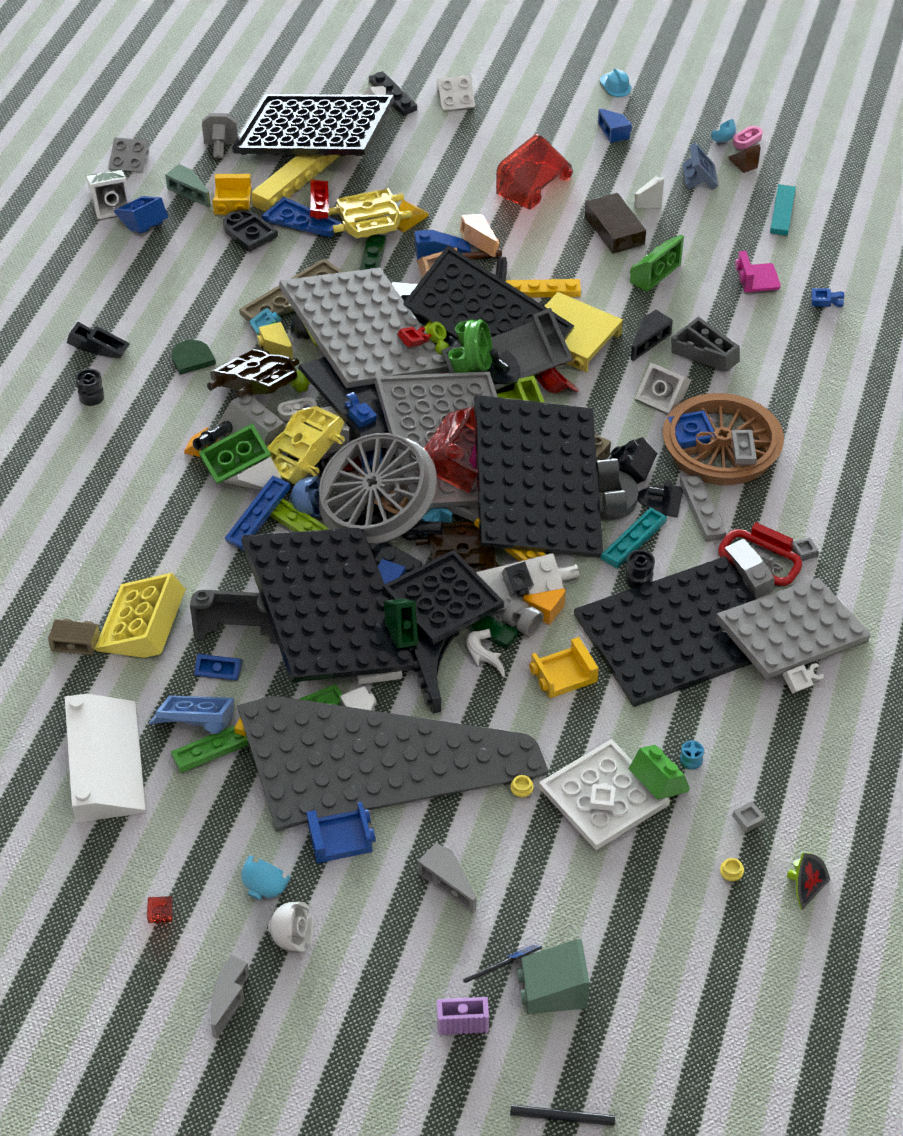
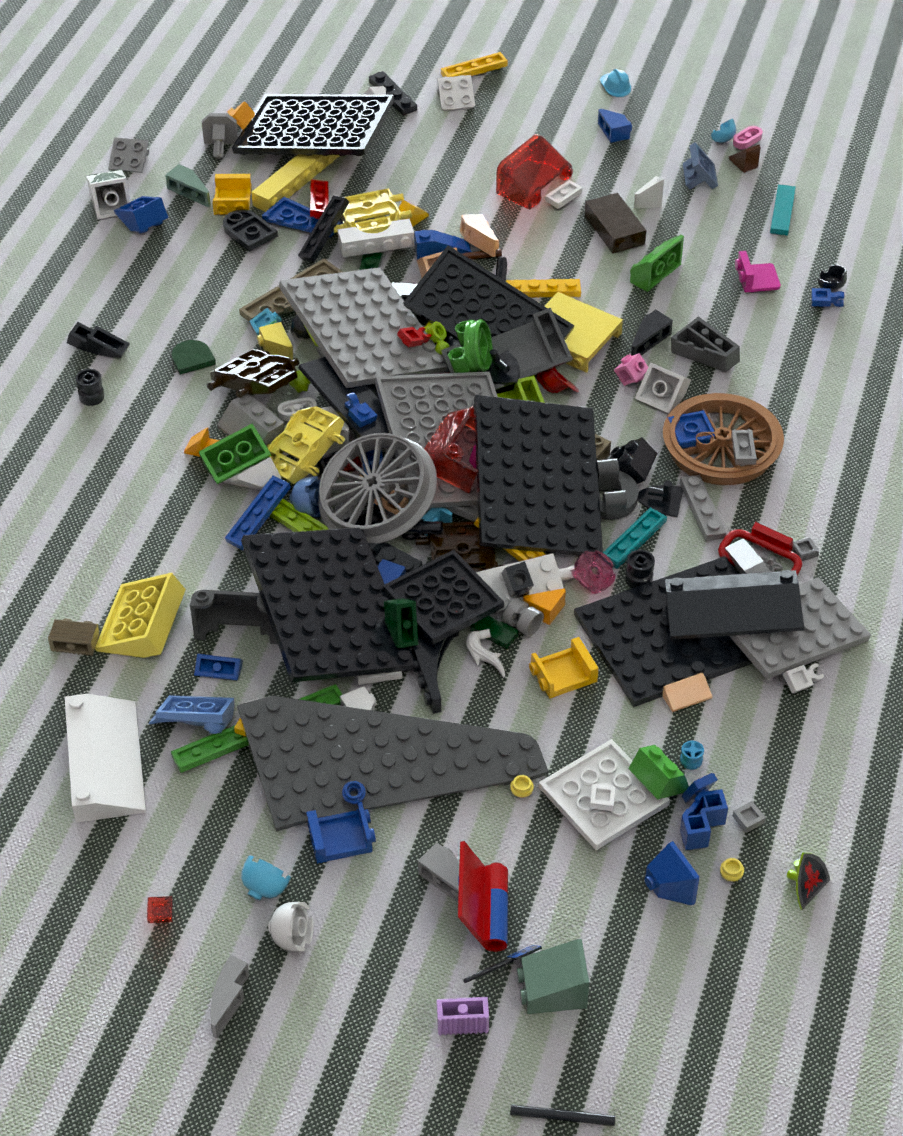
black pin [193,421,233,450] -> none
none -> light orange slope [227,101,255,130]
none -> black plate [298,195,349,262]
none -> white arch [338,219,415,258]
none -> blue plate [342,781,366,804]
none -> yellow plate [441,52,508,77]
none -> red door [458,841,508,952]
none -> white plate [545,180,582,209]
none -> clear pink plate [572,551,616,594]
none -> bright pink brick [614,353,648,386]
none -> blue slope [644,841,700,906]
none -> light nougat slope [662,673,712,712]
none -> black slope [665,570,804,640]
none -> blue brick [680,789,728,851]
none -> blue plate [682,773,718,803]
none -> black hair [818,265,847,291]

